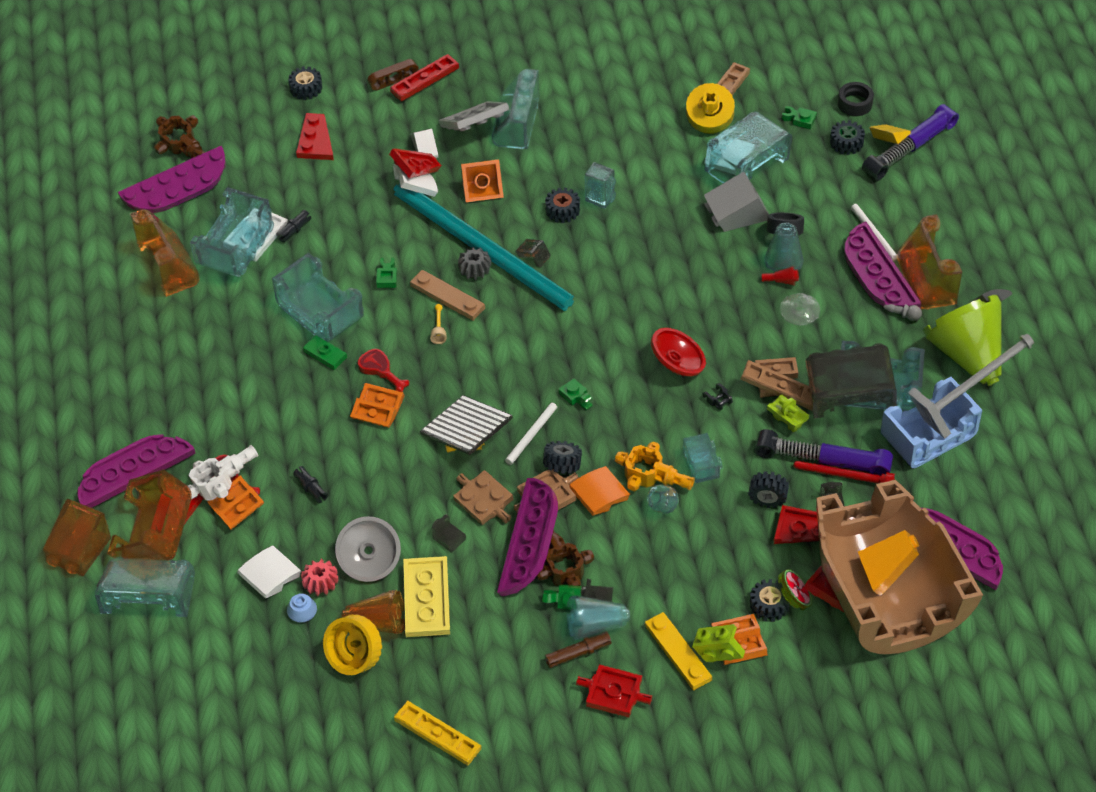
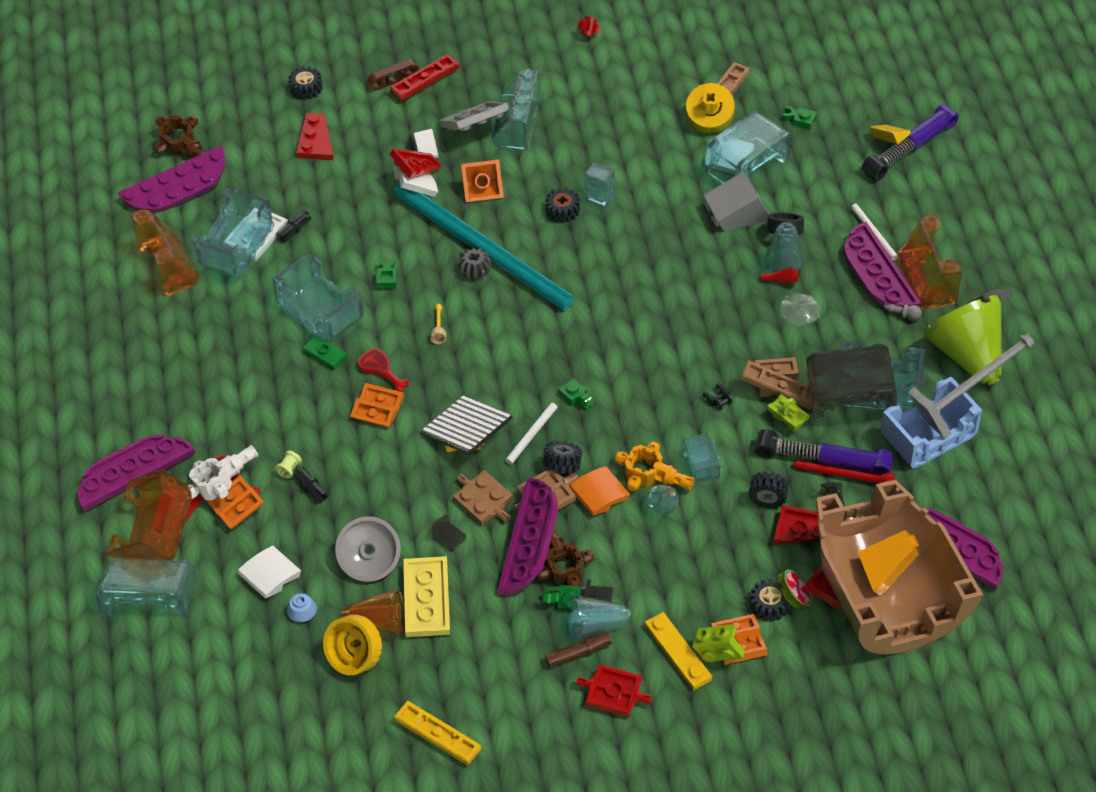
clear orange slope [43,498,111,576] -> none
coral gear [301,558,339,596] -> none
medium nougat plate [410,270,485,321] -> none
clear smoke bracket [516,239,551,267] -> none
red dish [651,328,706,376] -> none
black wheel [830,120,865,155] -> none
black tyre [838,82,874,116] -> none
none -> yellowish green bush [275,451,302,479]
none -> red gear [577,16,601,37]

